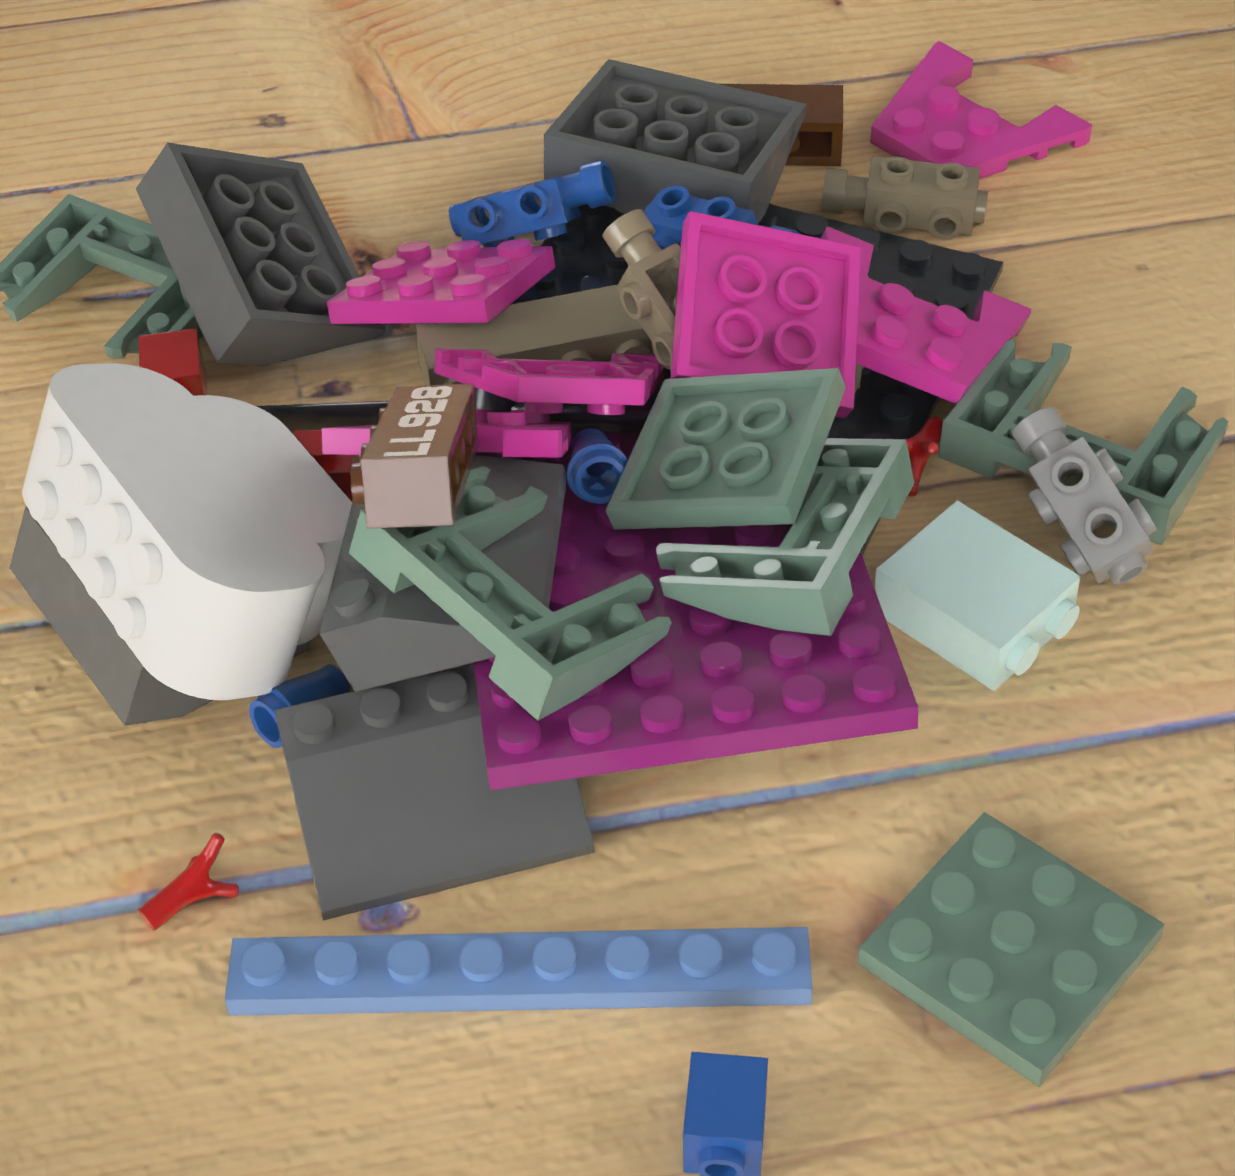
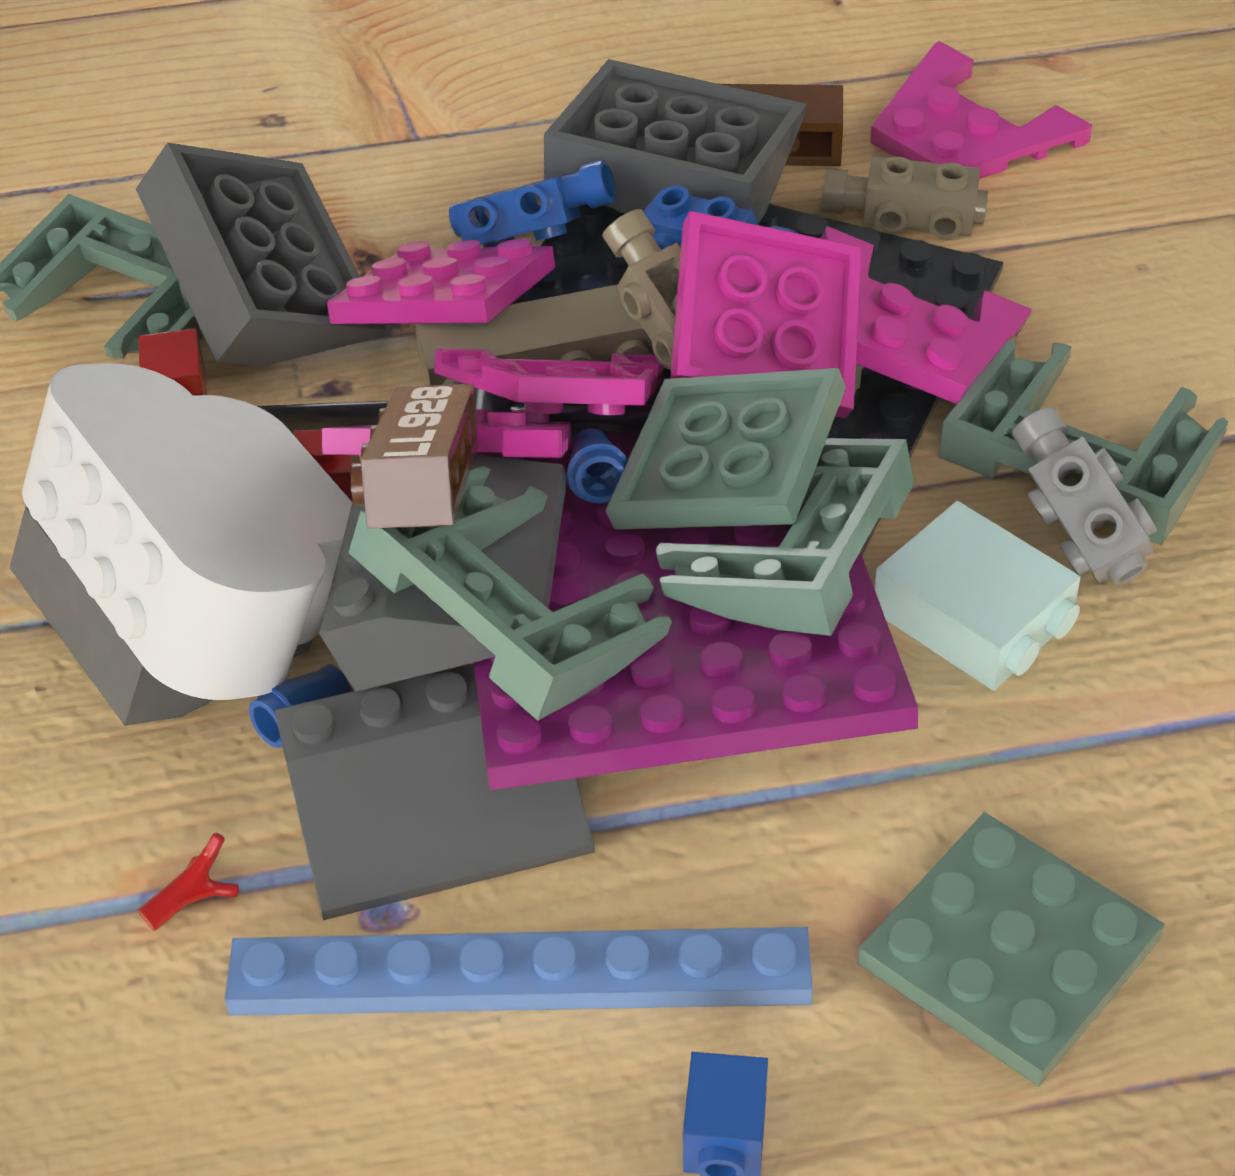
red bar [906,417,943,497] -> none

